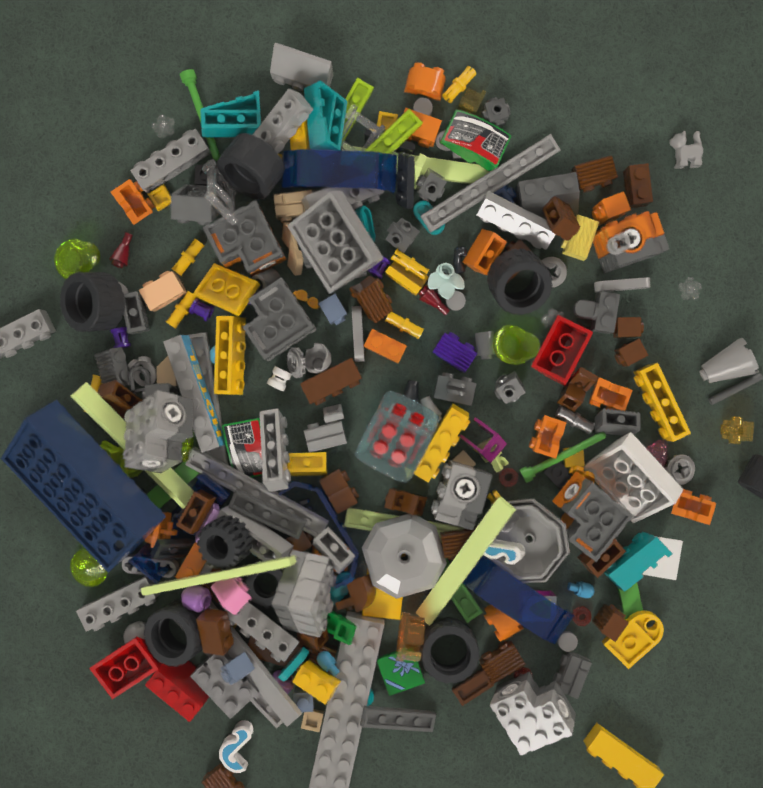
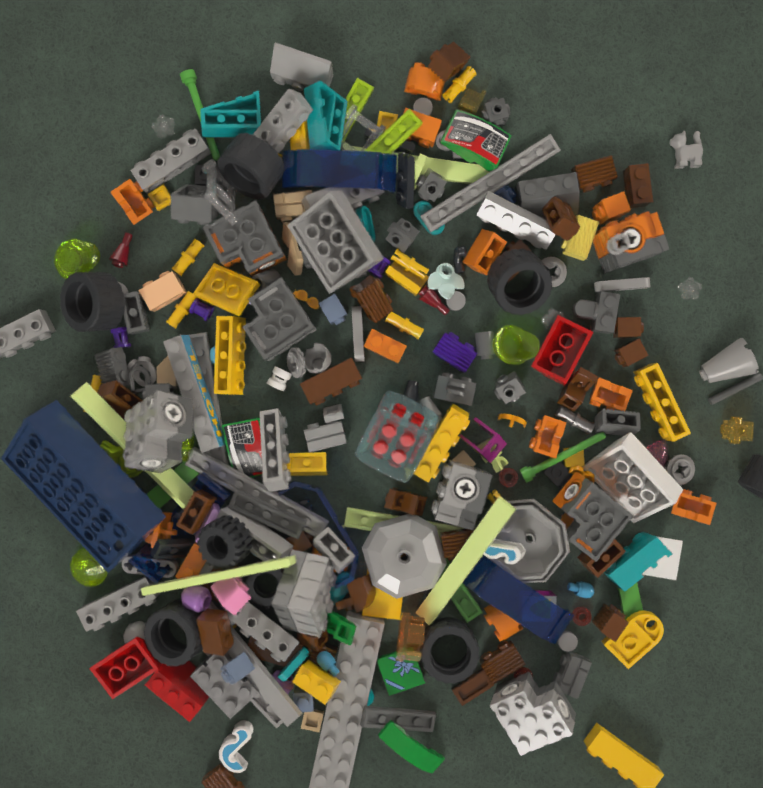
reddish brown brick [319,468,359,514] -> none
none -> green slope [378,720,445,773]
none -> reddish brown brick [428,41,470,82]
none -> light orange piece [498,413,527,428]

